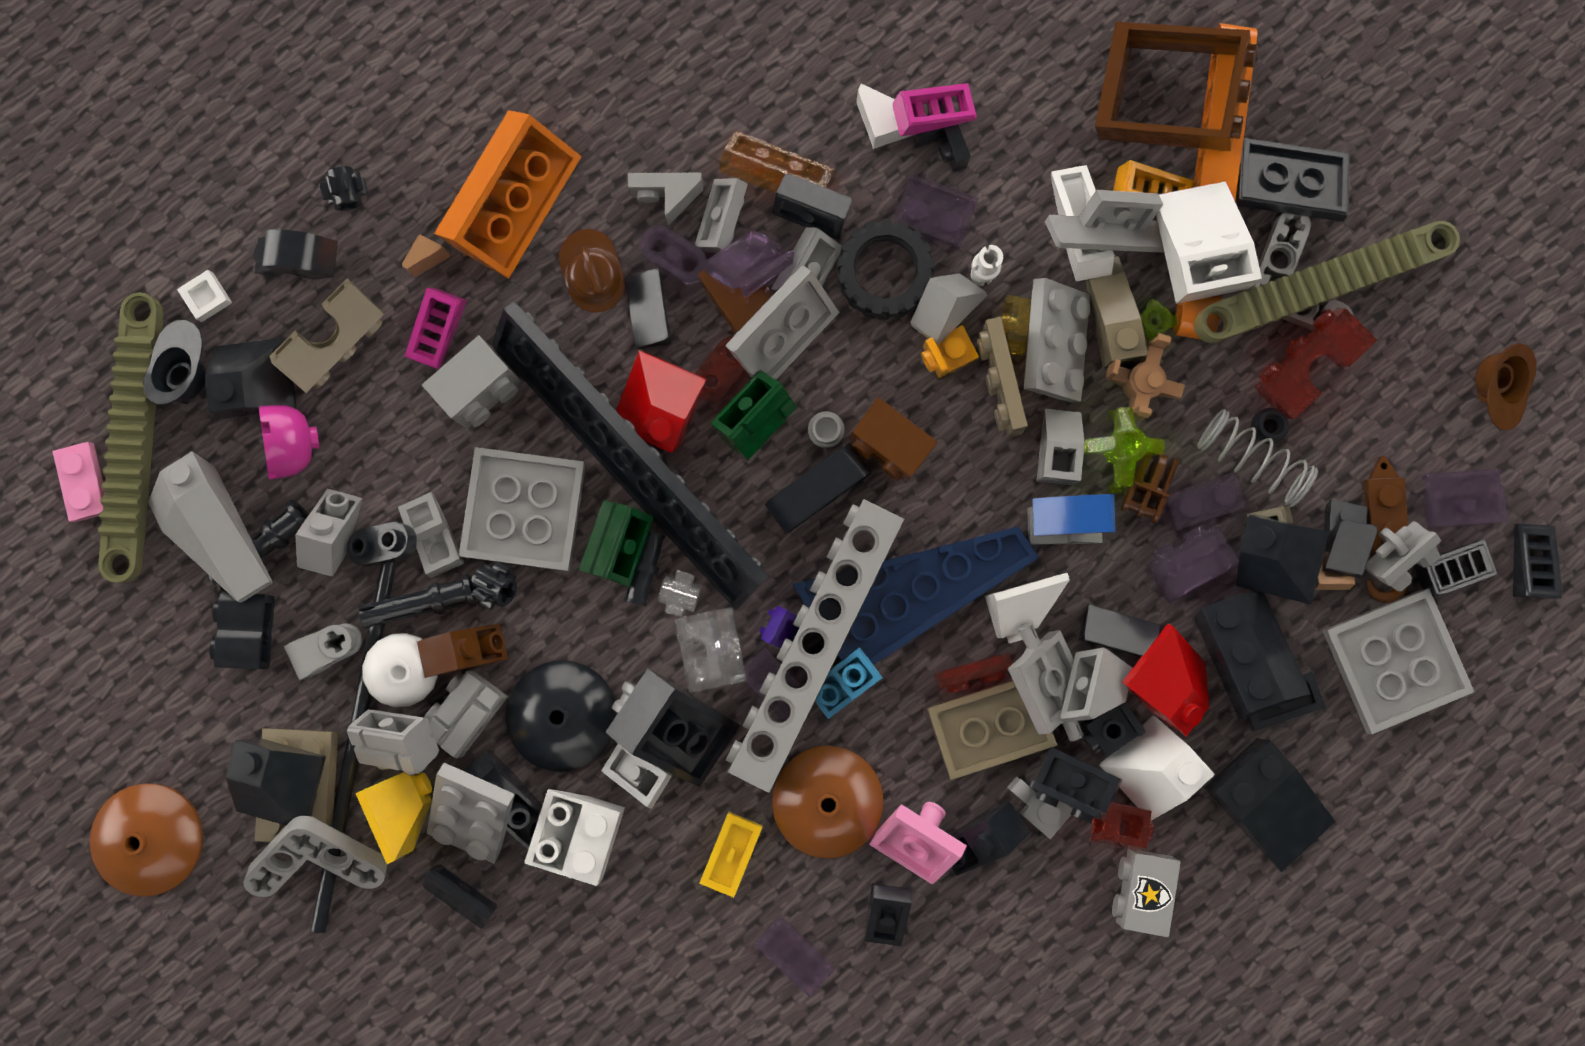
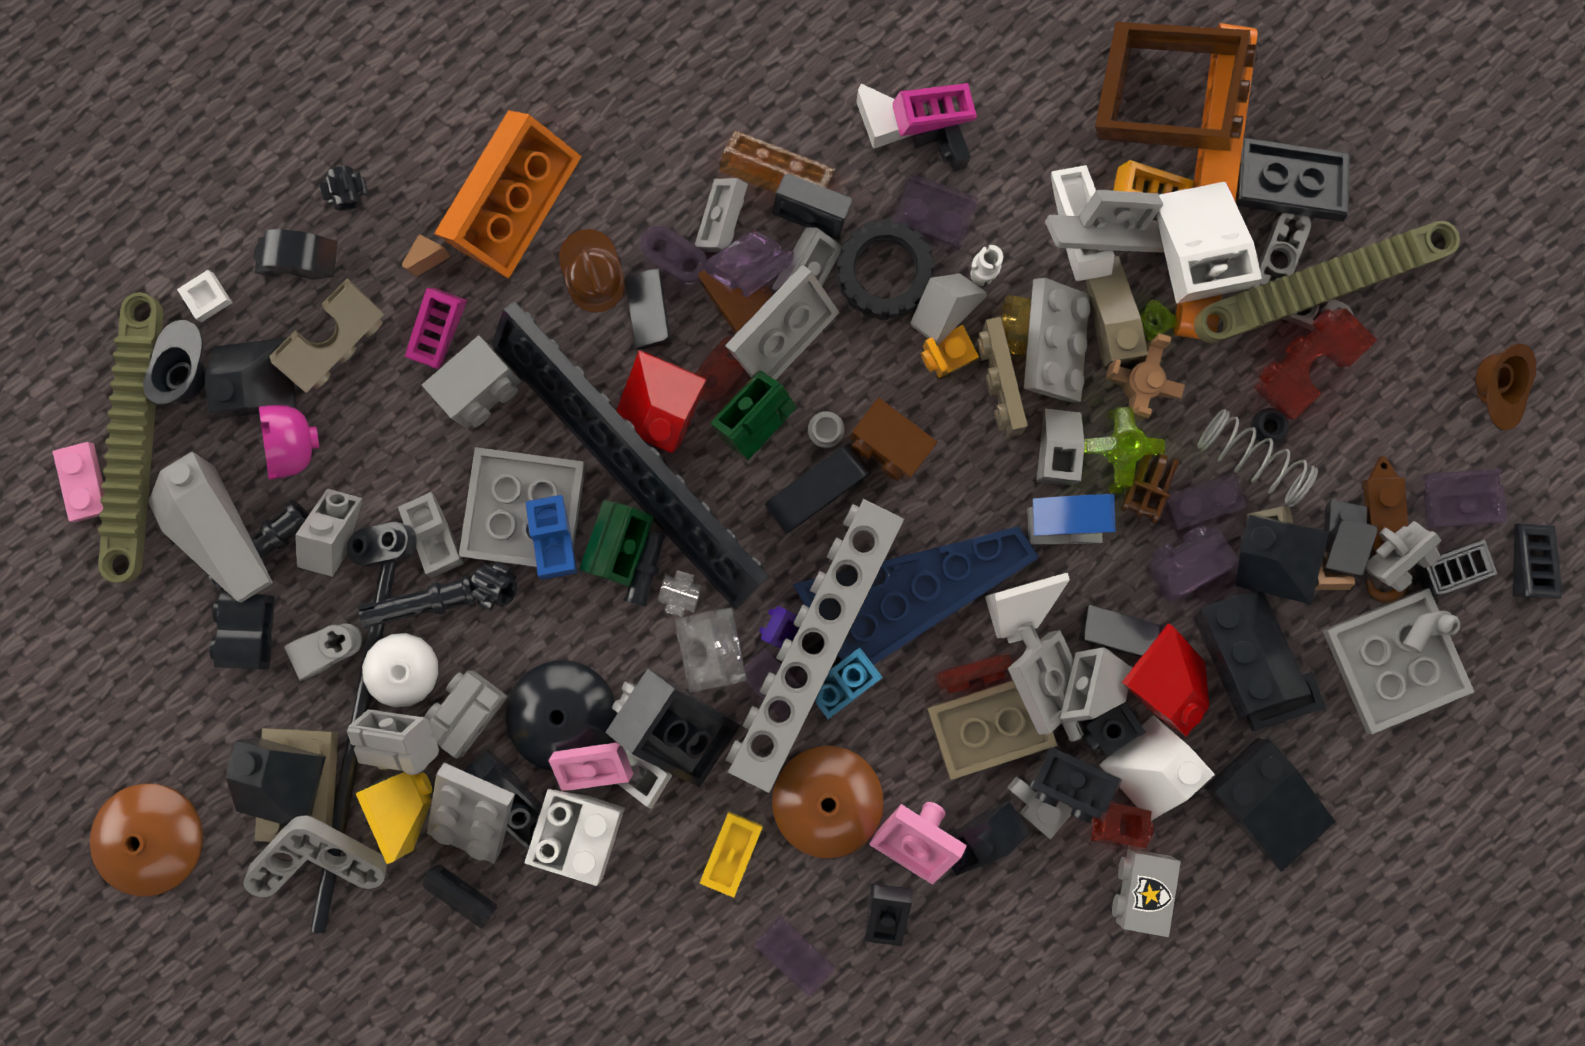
reddish brown slope [417,623,508,678] -> none
light grey slope [628,173,703,225] -> none
none -> blue slope [525,495,578,580]
none -> bright pink plate [549,743,634,791]
none -> light grey arm [1403,610,1460,653]

